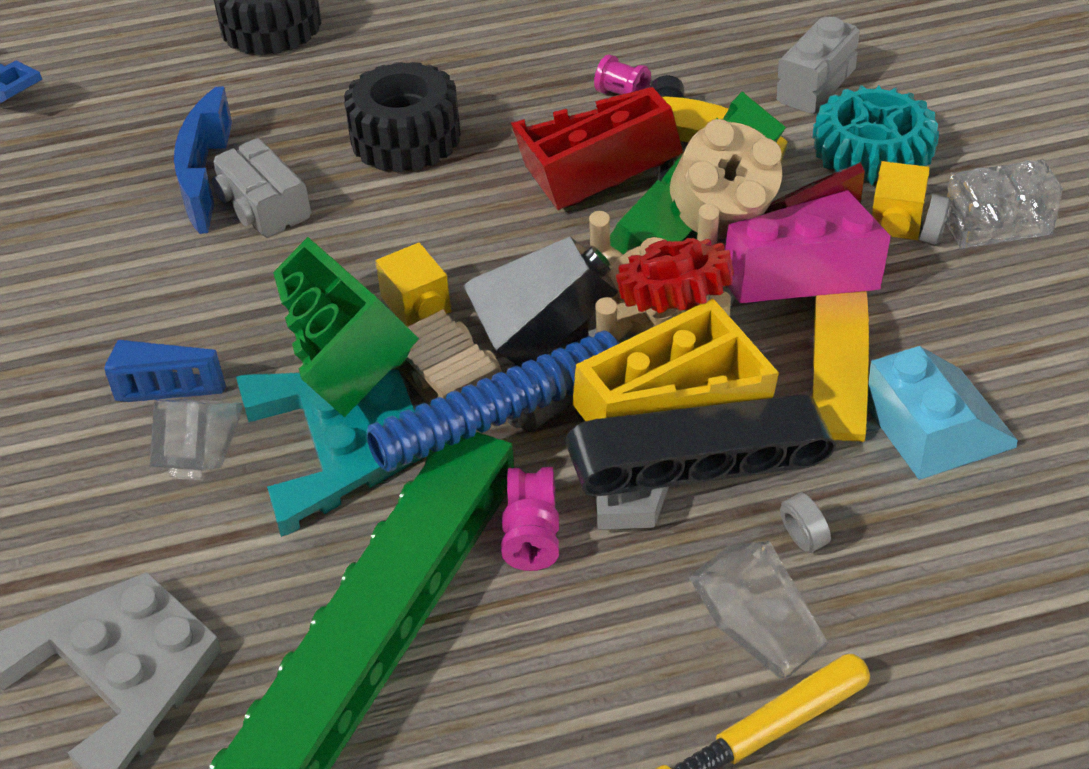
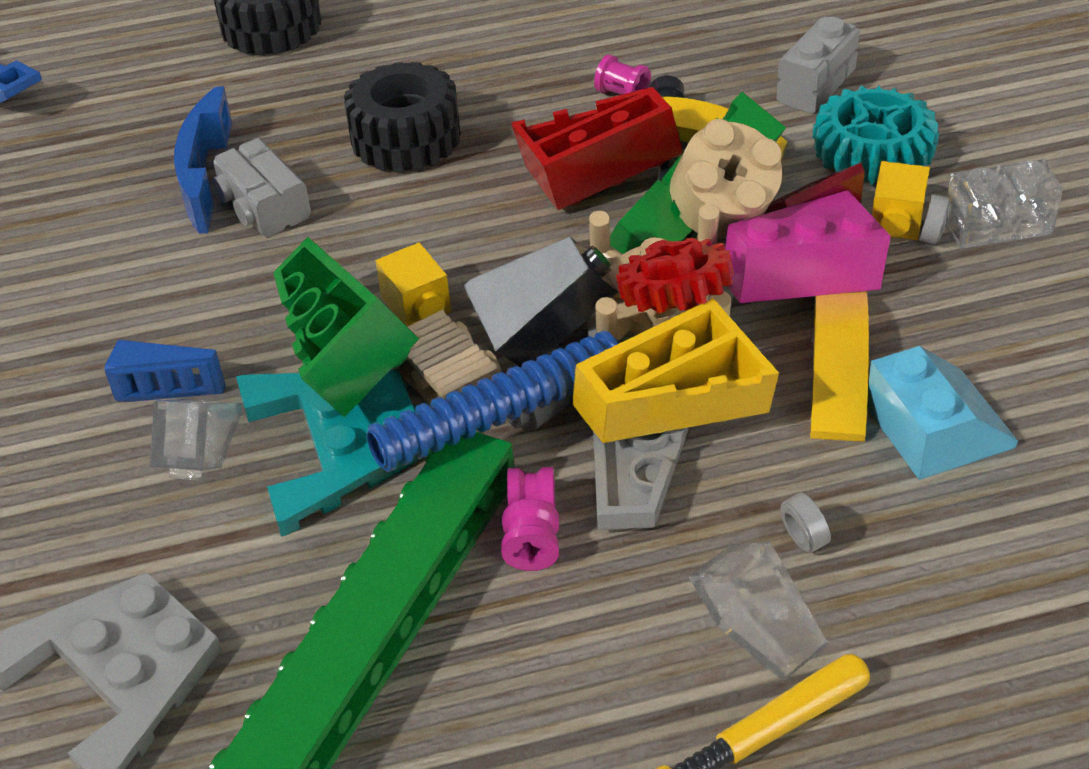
black beam [565,395,836,496] -> none

